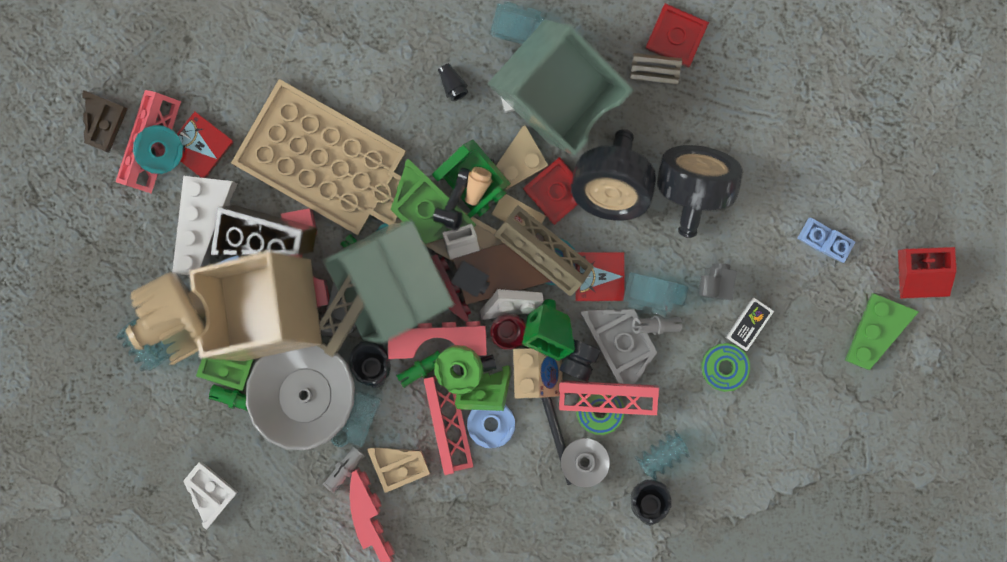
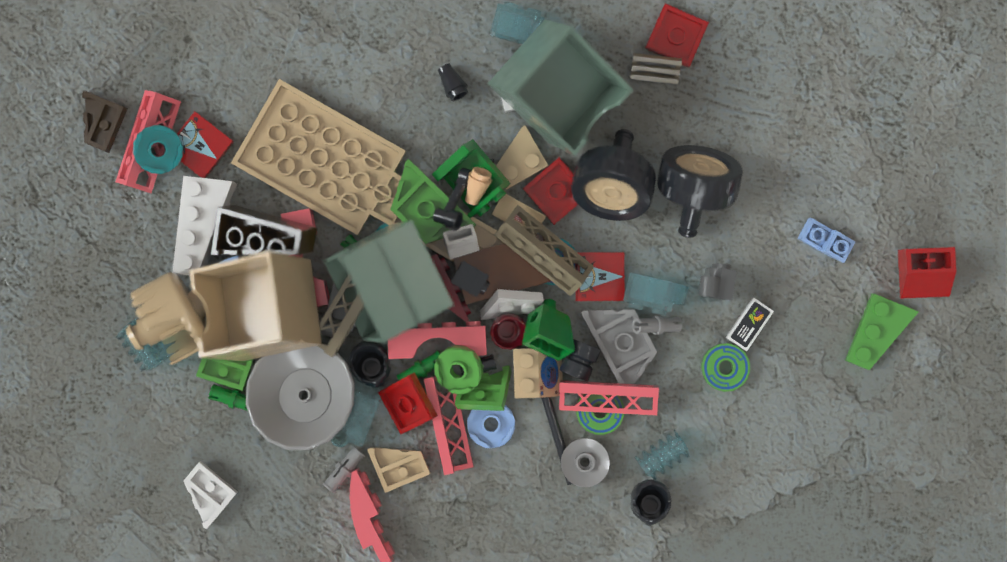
none -> red tile [378,372,438,434]

